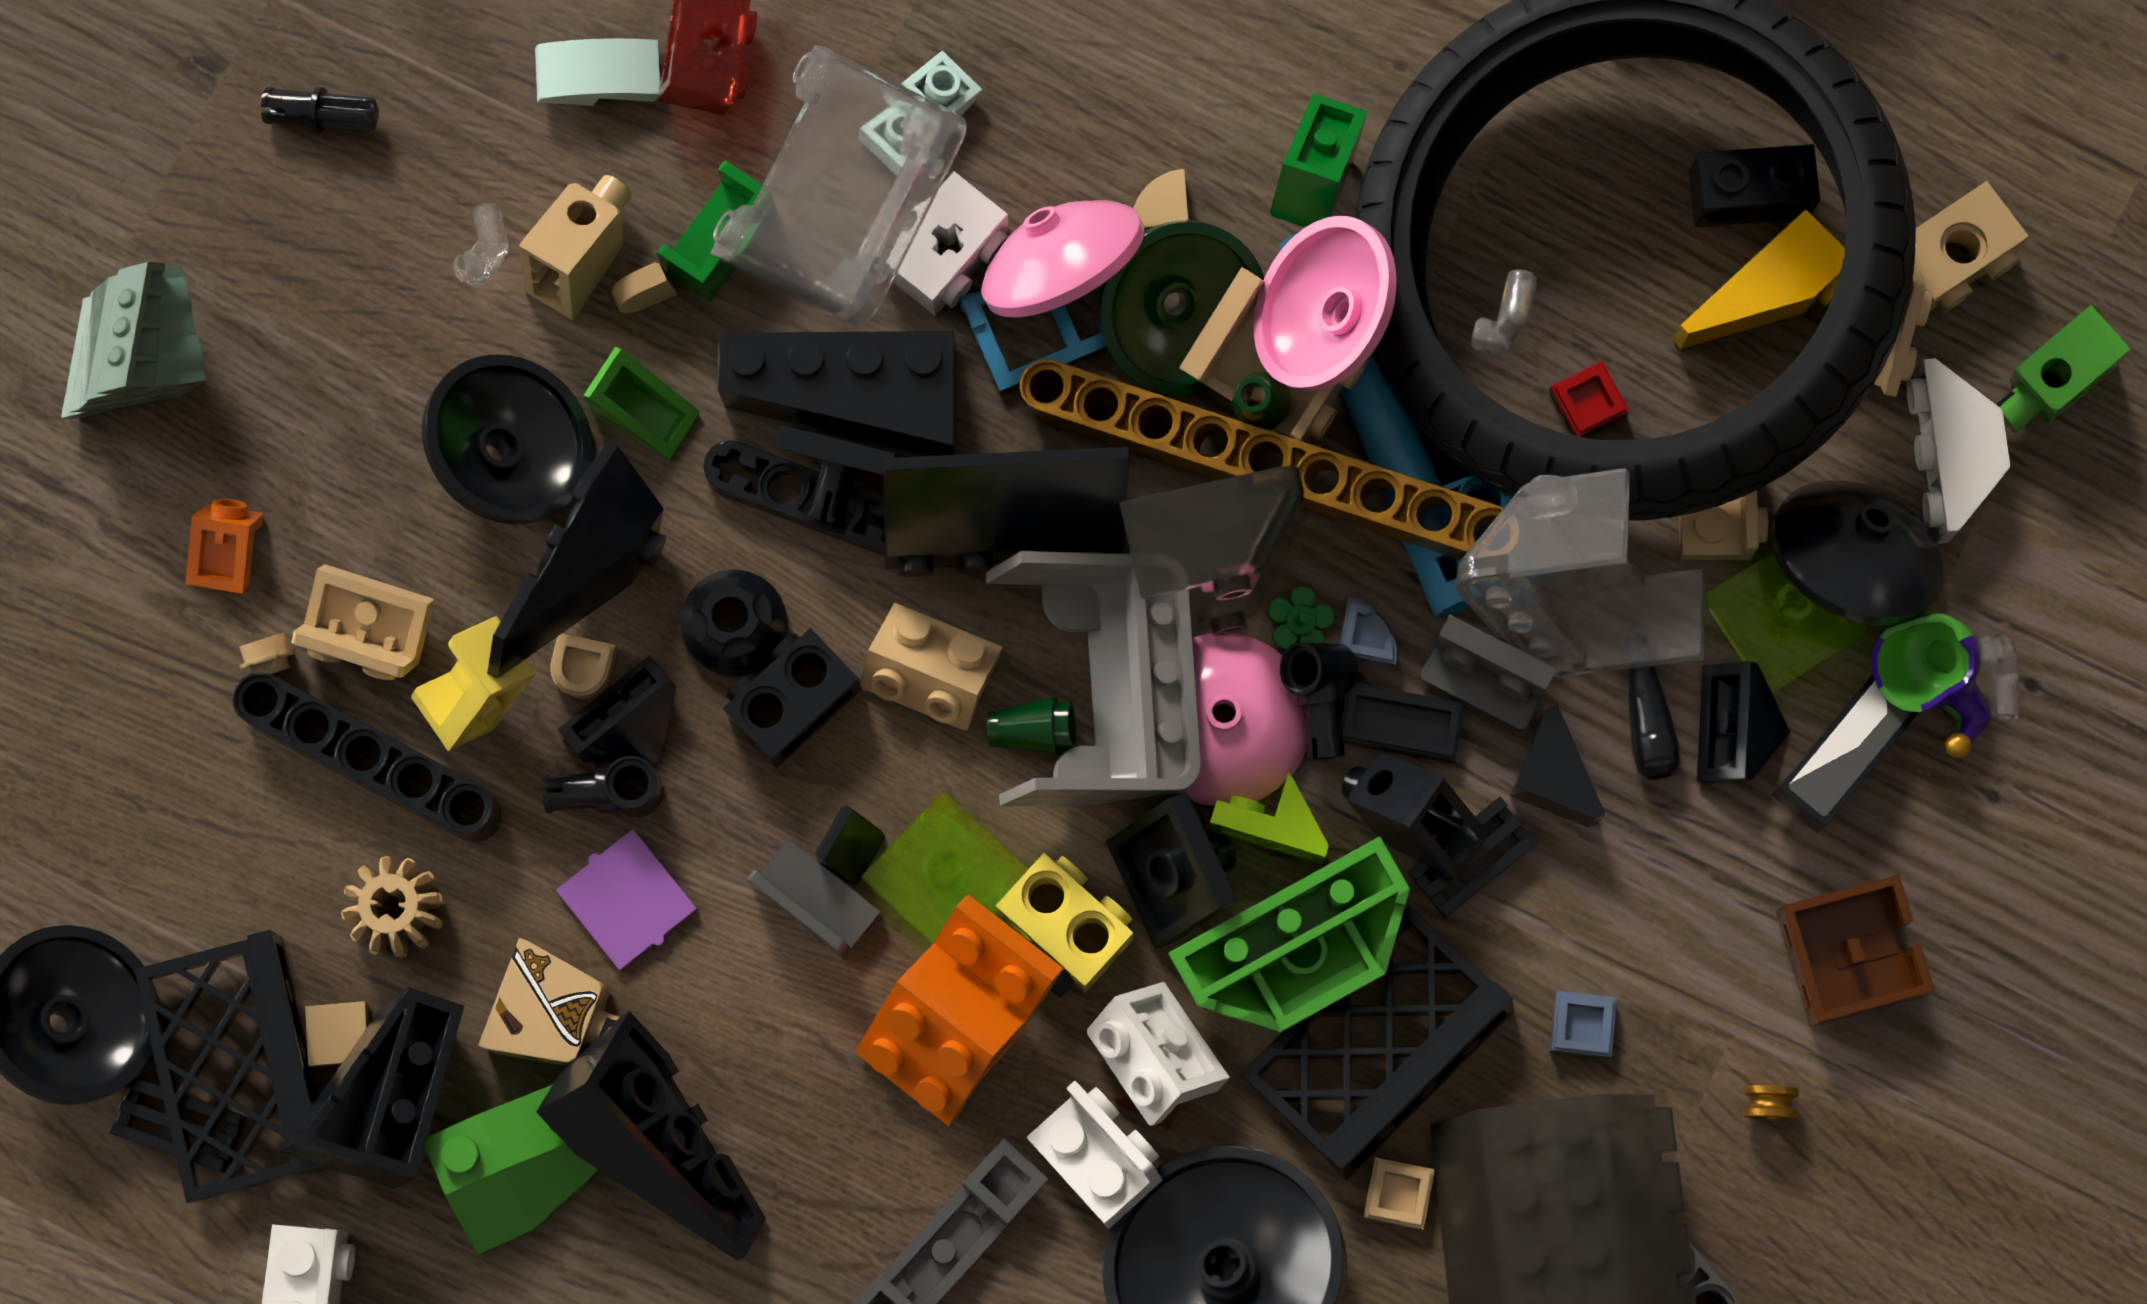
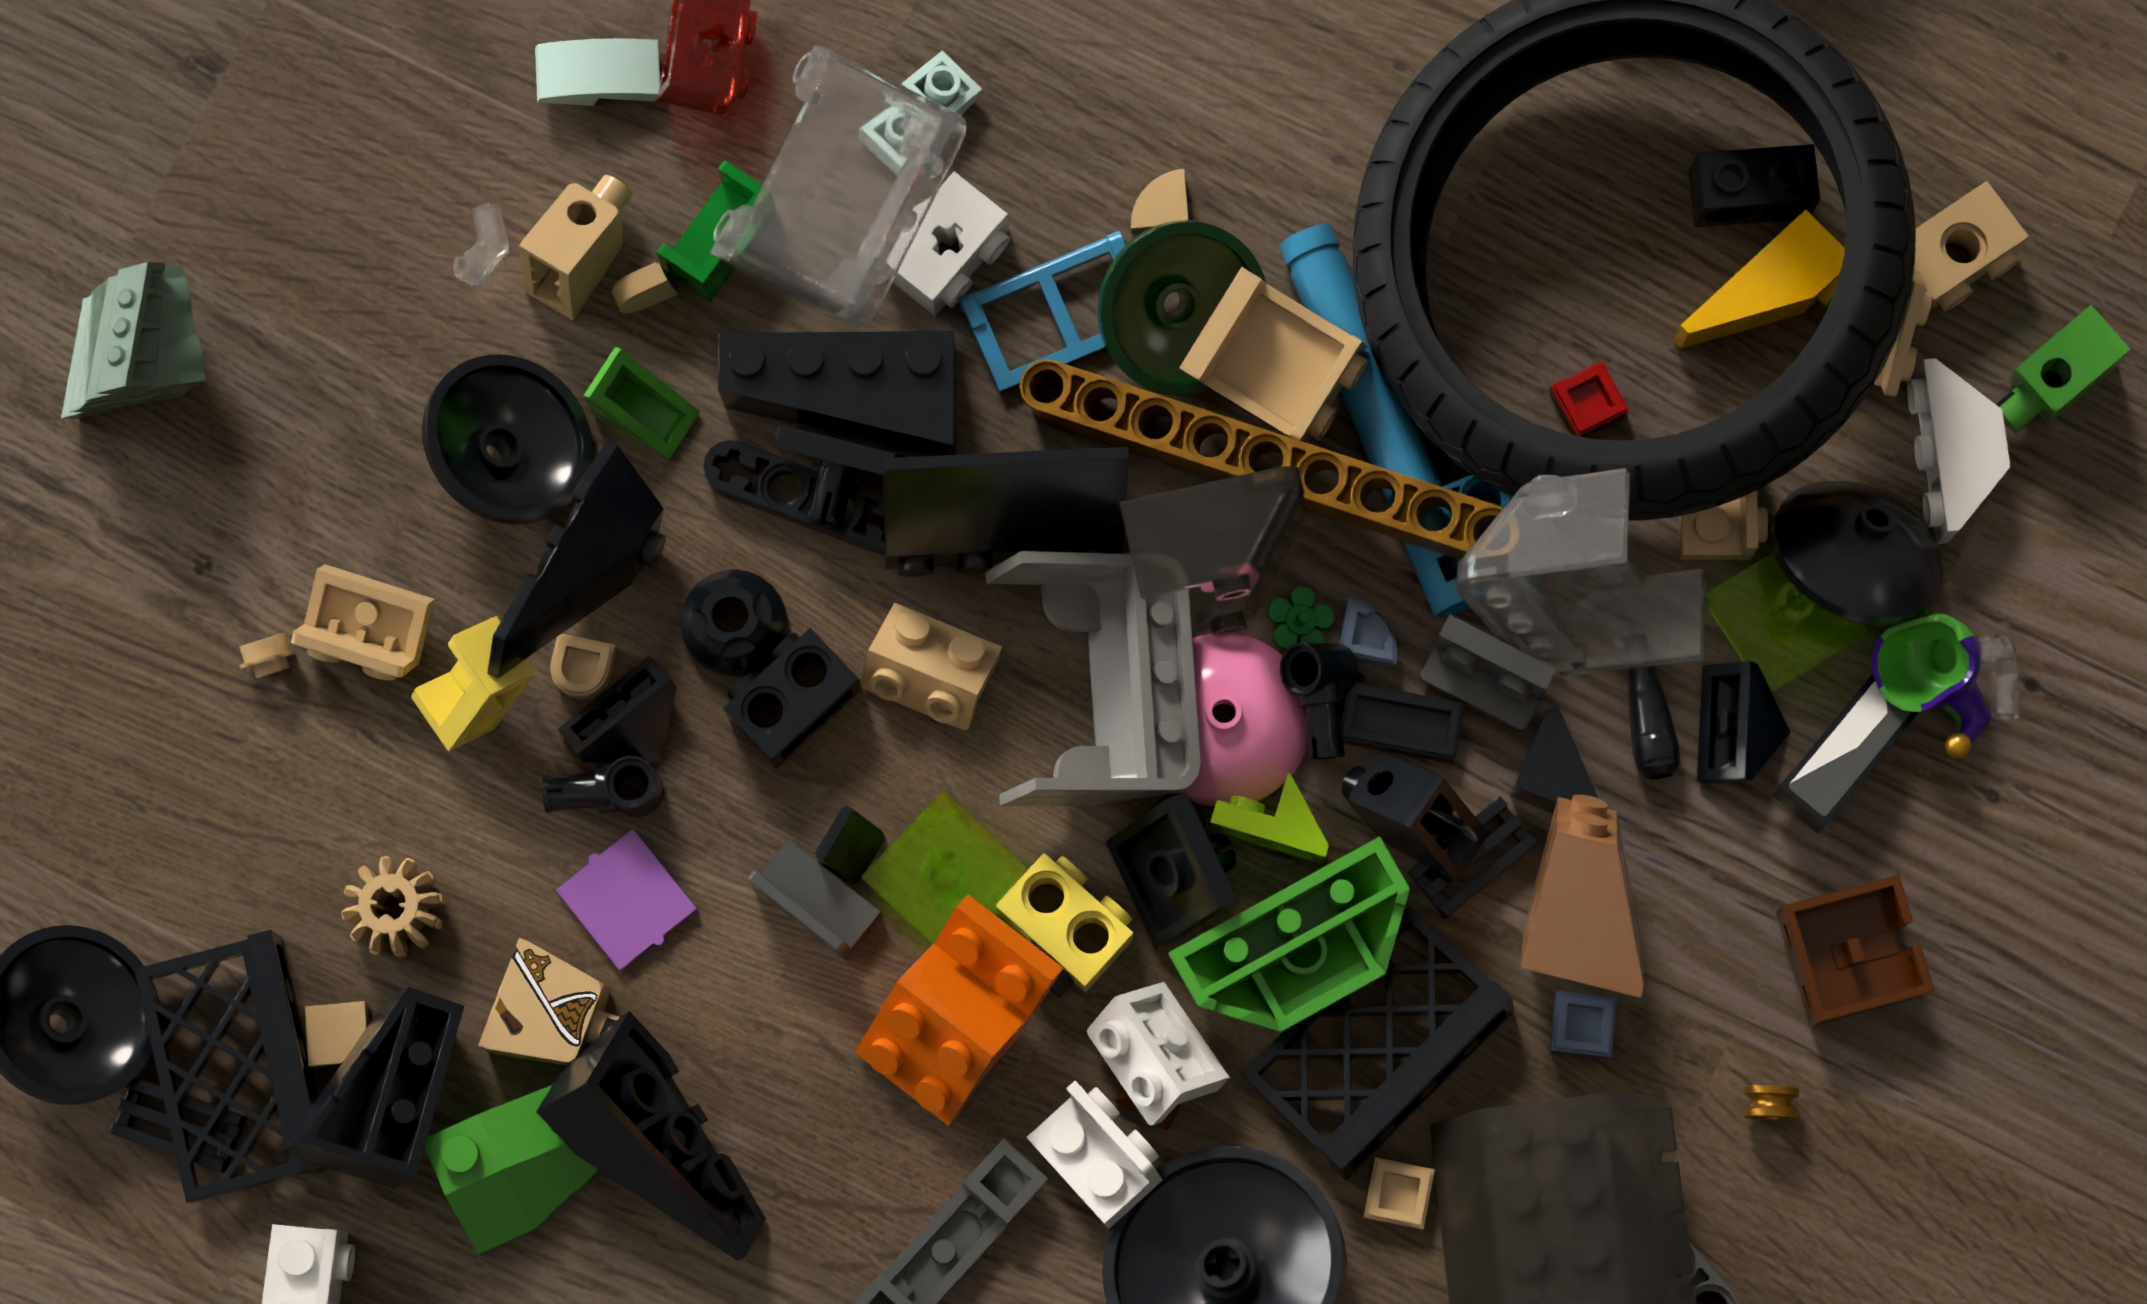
orange bracket [185,499,264,594] -> none
black beam [232,672,502,842] -> none
black axle [261,87,379,133] -> none
bright pink dish [981,200,1145,317] -> none
dark green cone [987,696,1076,755] -> none
dark green cone [1232,372,1291,430] -> none
bright pink dish [1253,216,1397,391] -> none
green panel [1270,93,1368,228] -> none
clear arm [1471,269,1537,356] -> none
none -> medium nougat slope [1521,795,1644,998]

